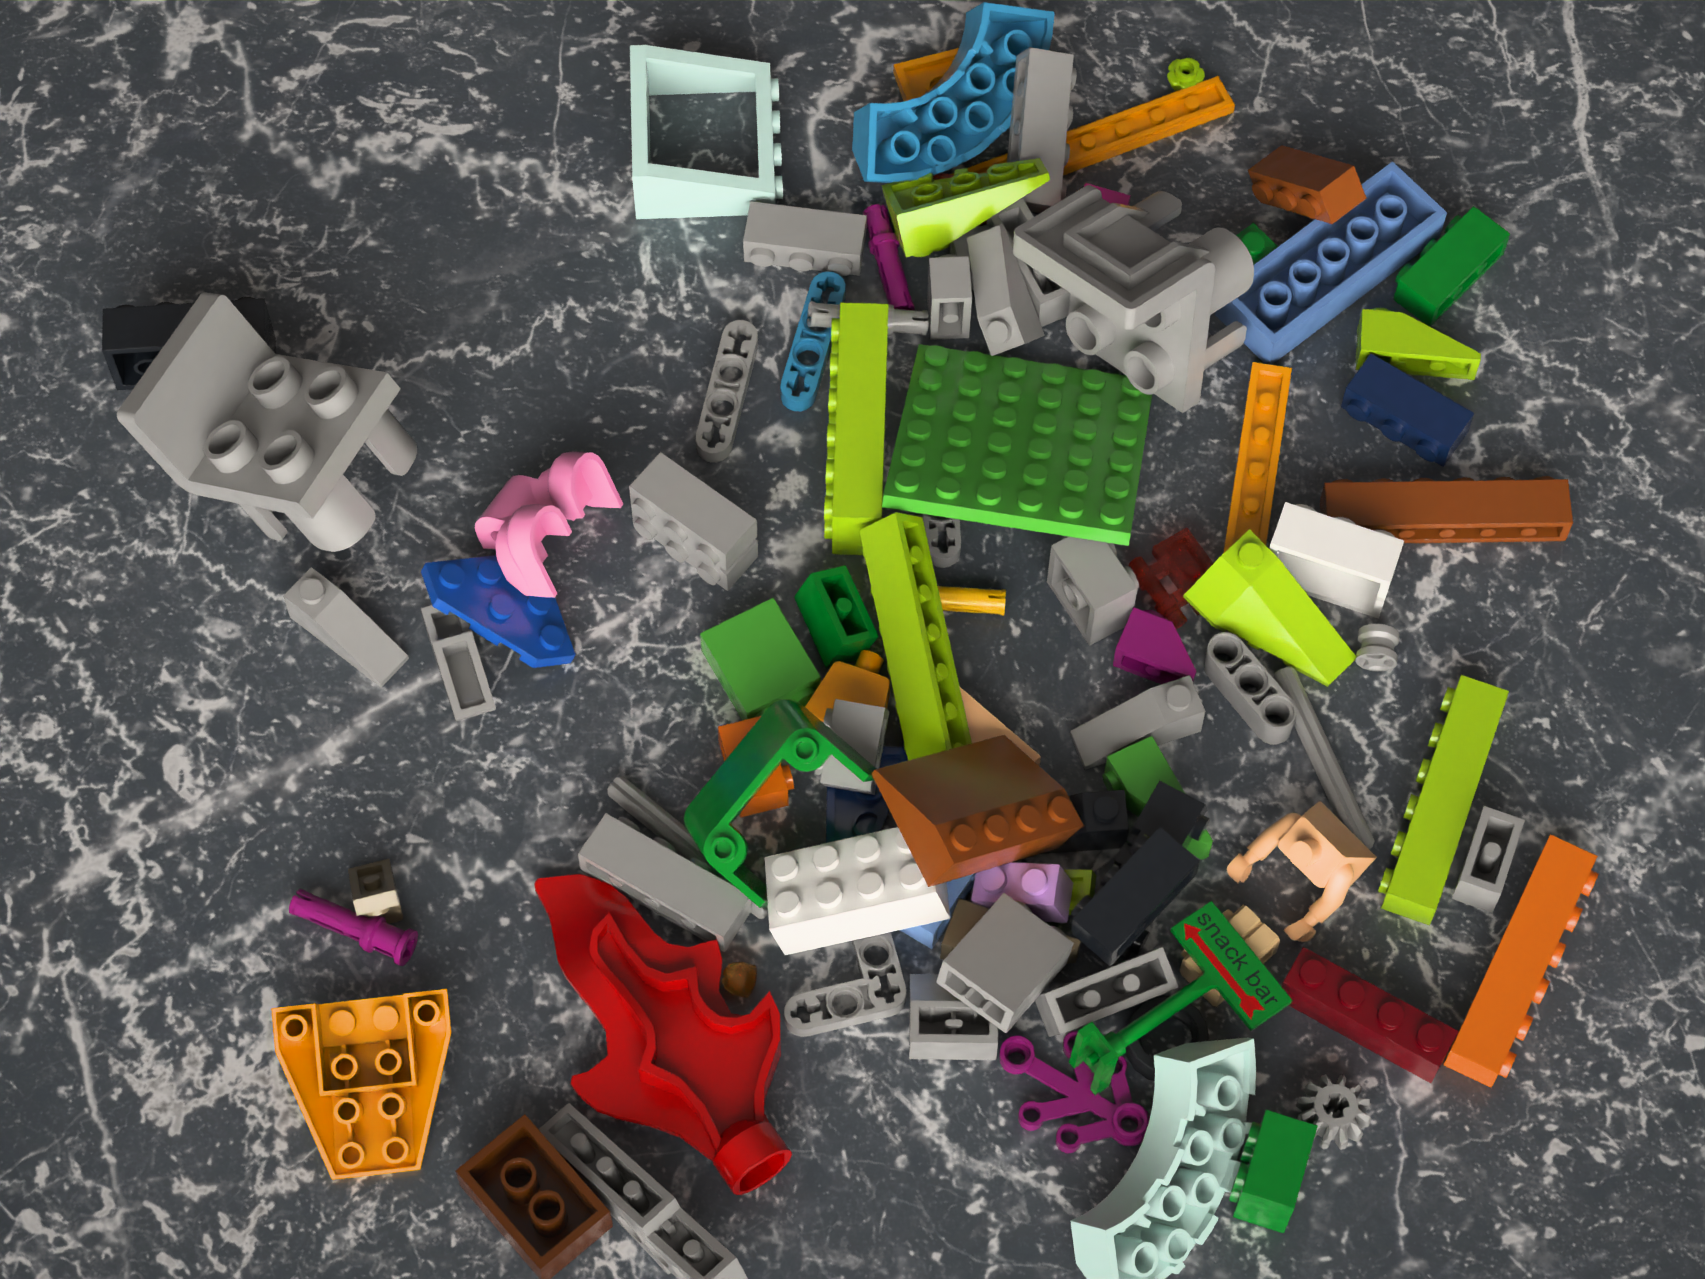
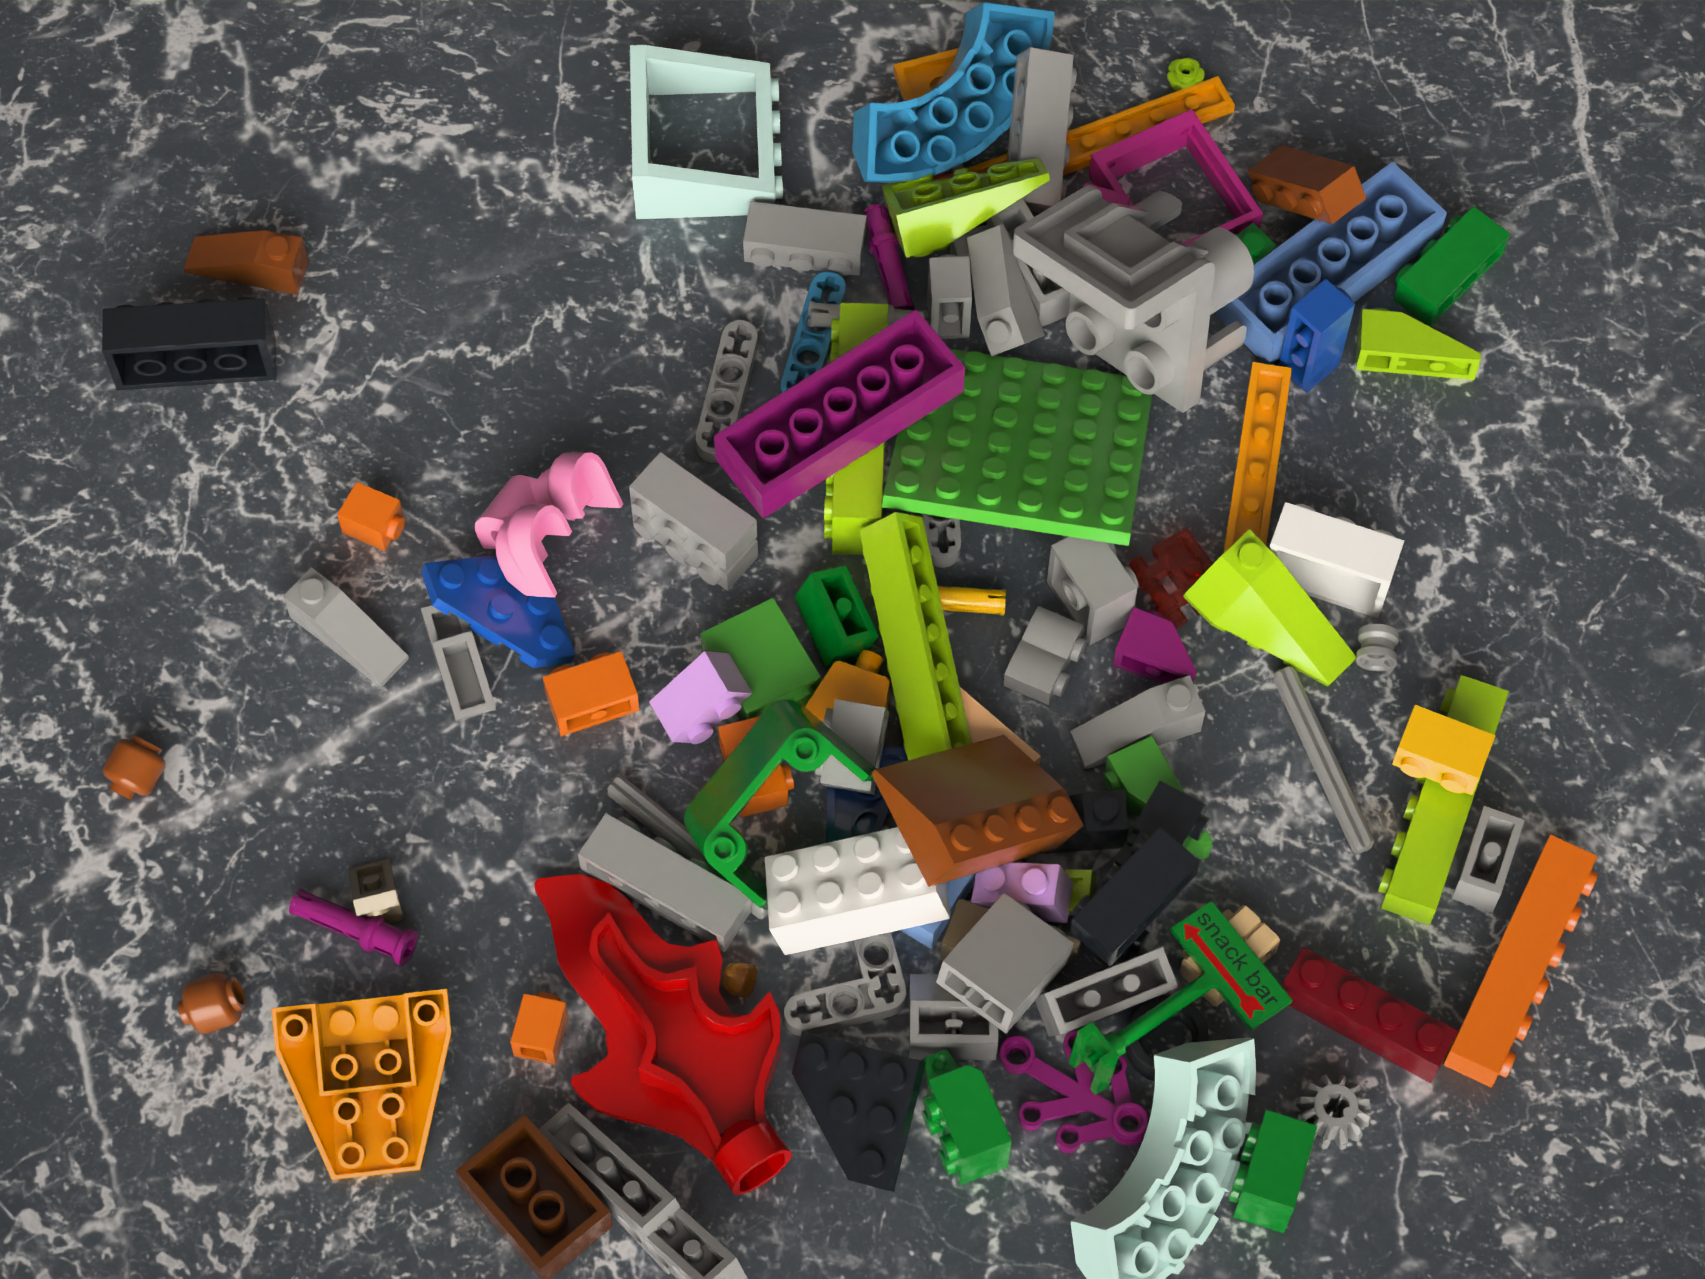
light grey piece [117,292,417,552] -> none
light grey beam [1203,632,1297,745] -> none
light nougat torso [1227,801,1377,942] -> none
dark orange brick [1319,476,1573,543] -> none
dark blue brick [1341,354,1474,467] -> none
none -> dark orange head [102,734,166,800]
none -> dark orange head [178,971,246,1034]
none -> dark orange slope [184,230,309,295]
none -> orange brick [337,482,405,551]
none -> orange brick [510,992,569,1065]
none -> orange brick [542,651,640,736]
none -> lavender brick [649,651,752,744]
none -> magenta brick [714,310,965,519]
none -> black plate [792,1031,926,1192]
none -> green hinge [922,1049,1012,1186]
none -> light grey brick [1003,606,1087,705]
none -> dark pink window [1089,109,1263,244]
none -> blue brick [1279,279,1355,393]
none -> yellow brick [1392,705,1496,795]

